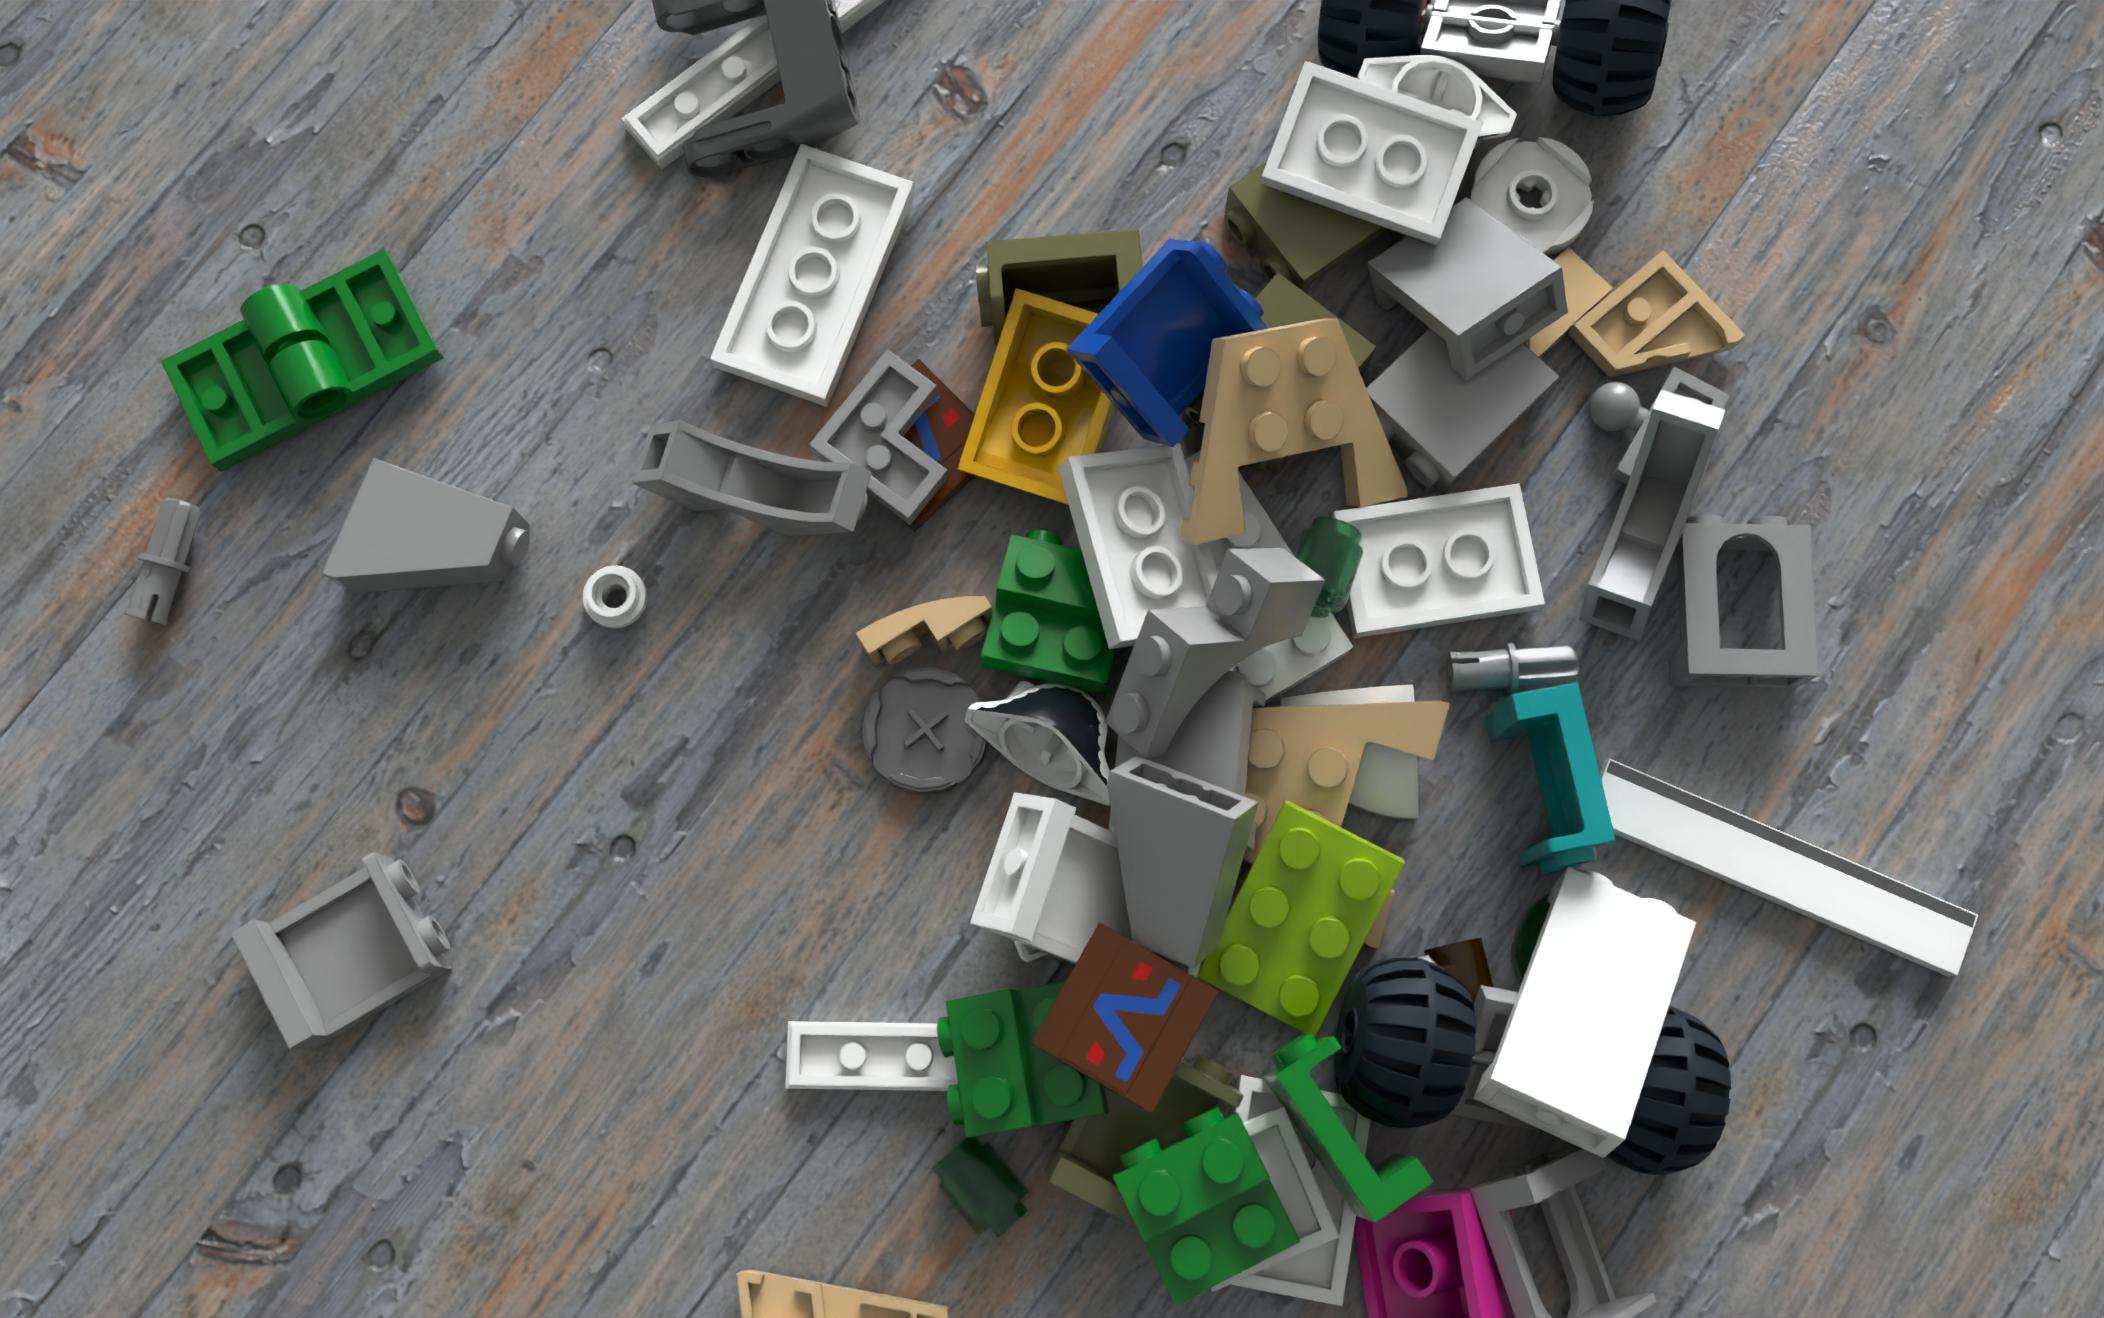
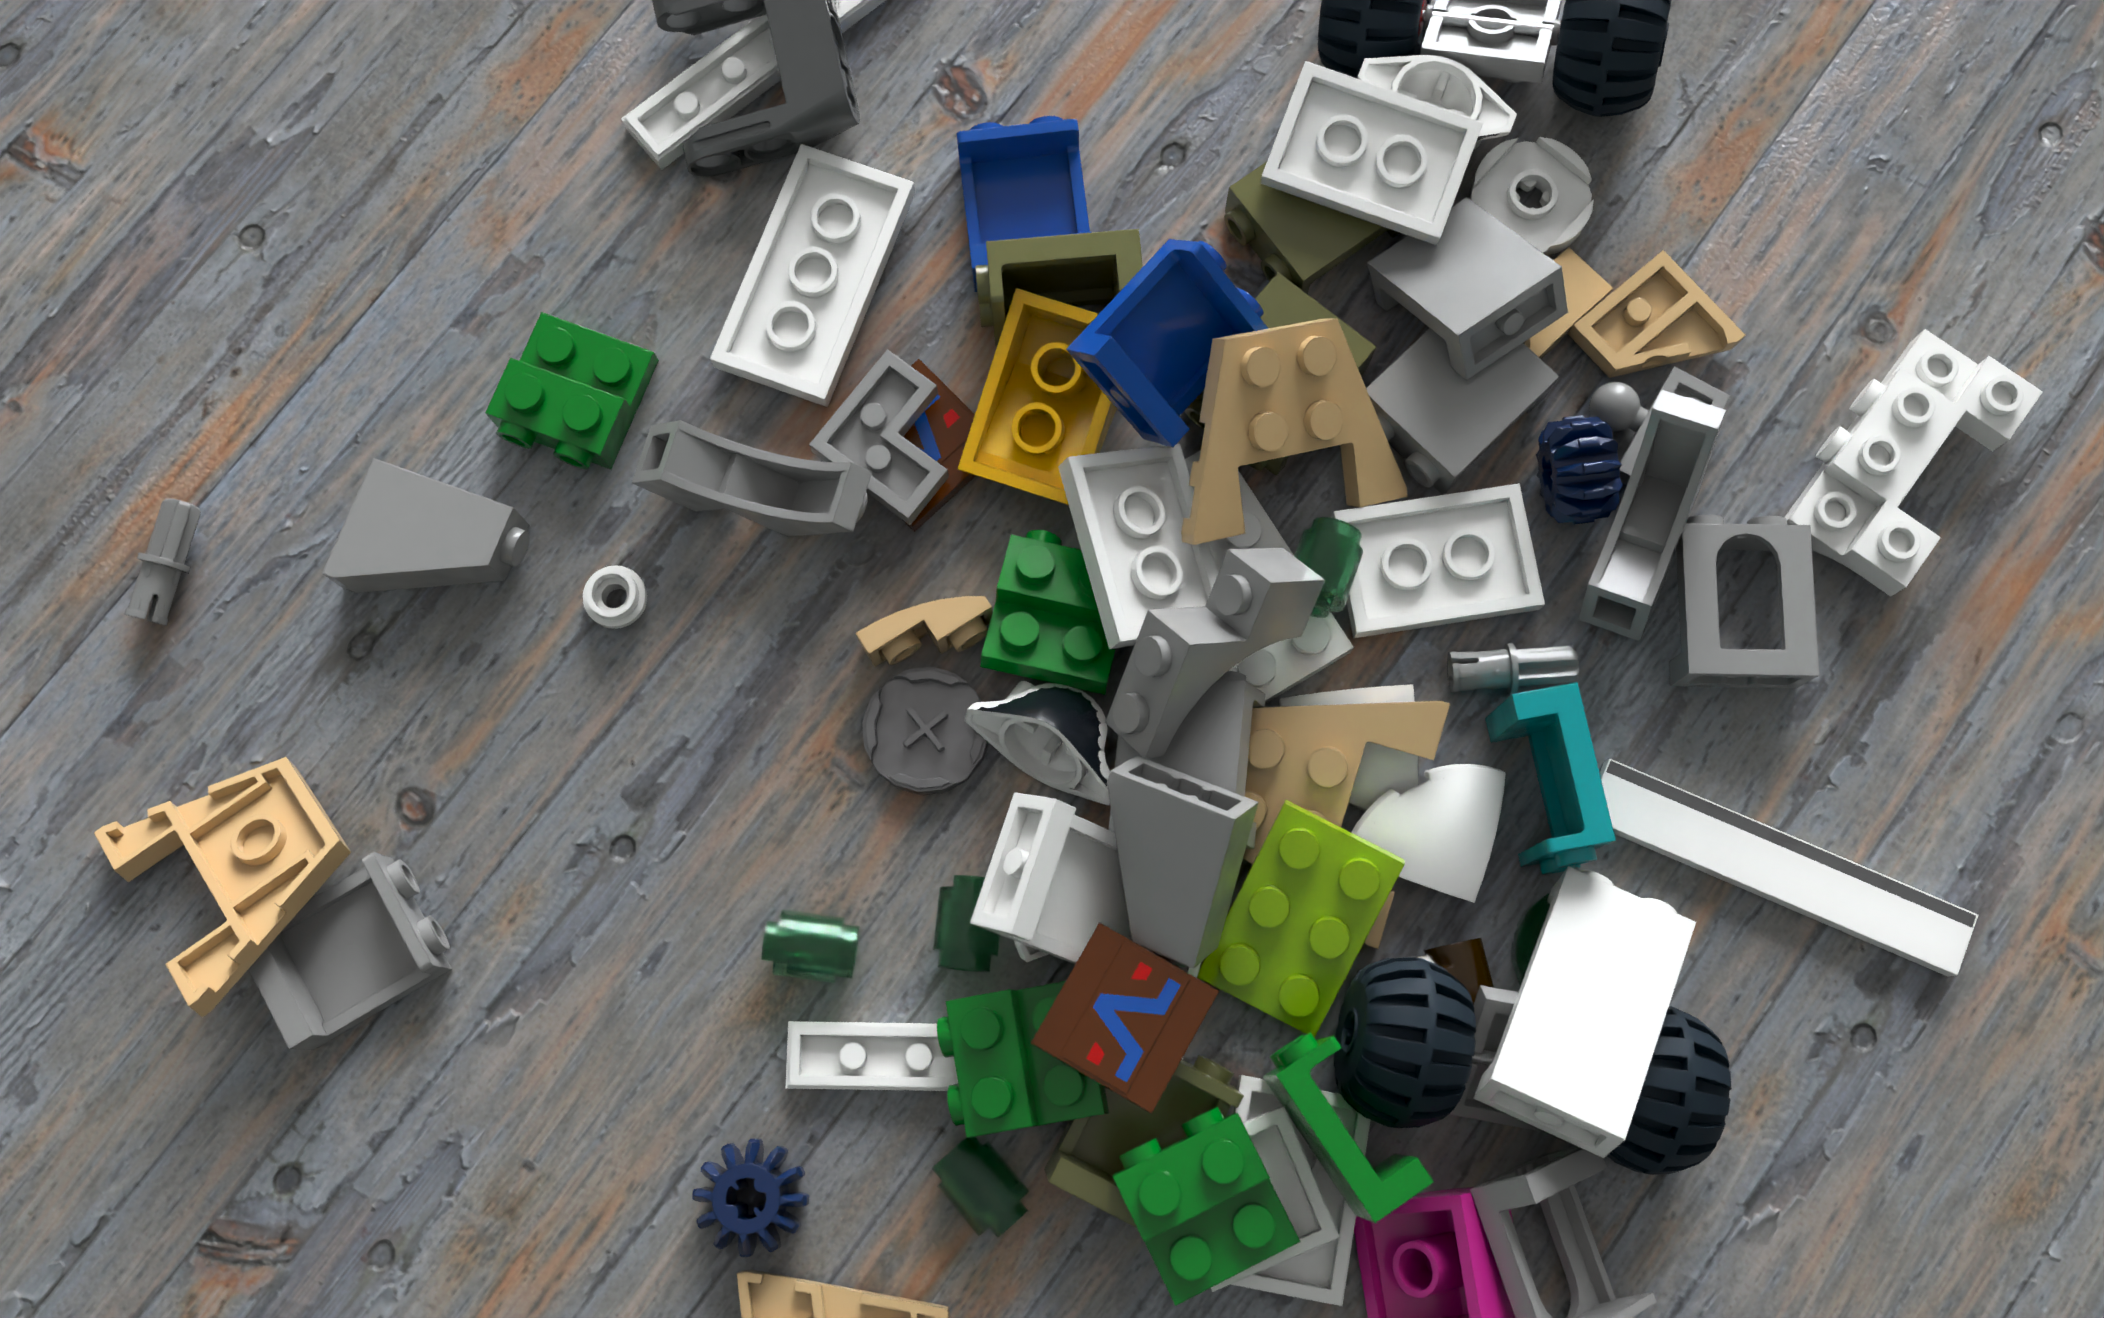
green plate [161,249,444,472] -> none
none -> tan wing [94,757,351,1017]
none -> green plate [485,312,659,470]
none -> dark blue gear [692,1138,809,1257]
none -> clear green brick [761,909,860,983]
none -> clear green brick [933,875,1000,972]
none -> blue panel [956,116,1091,292]
none -> white brick [1351,764,1506,903]
none -> dark blue gear [1536,415,1623,525]
none -> white bracket [1785,329,2043,597]

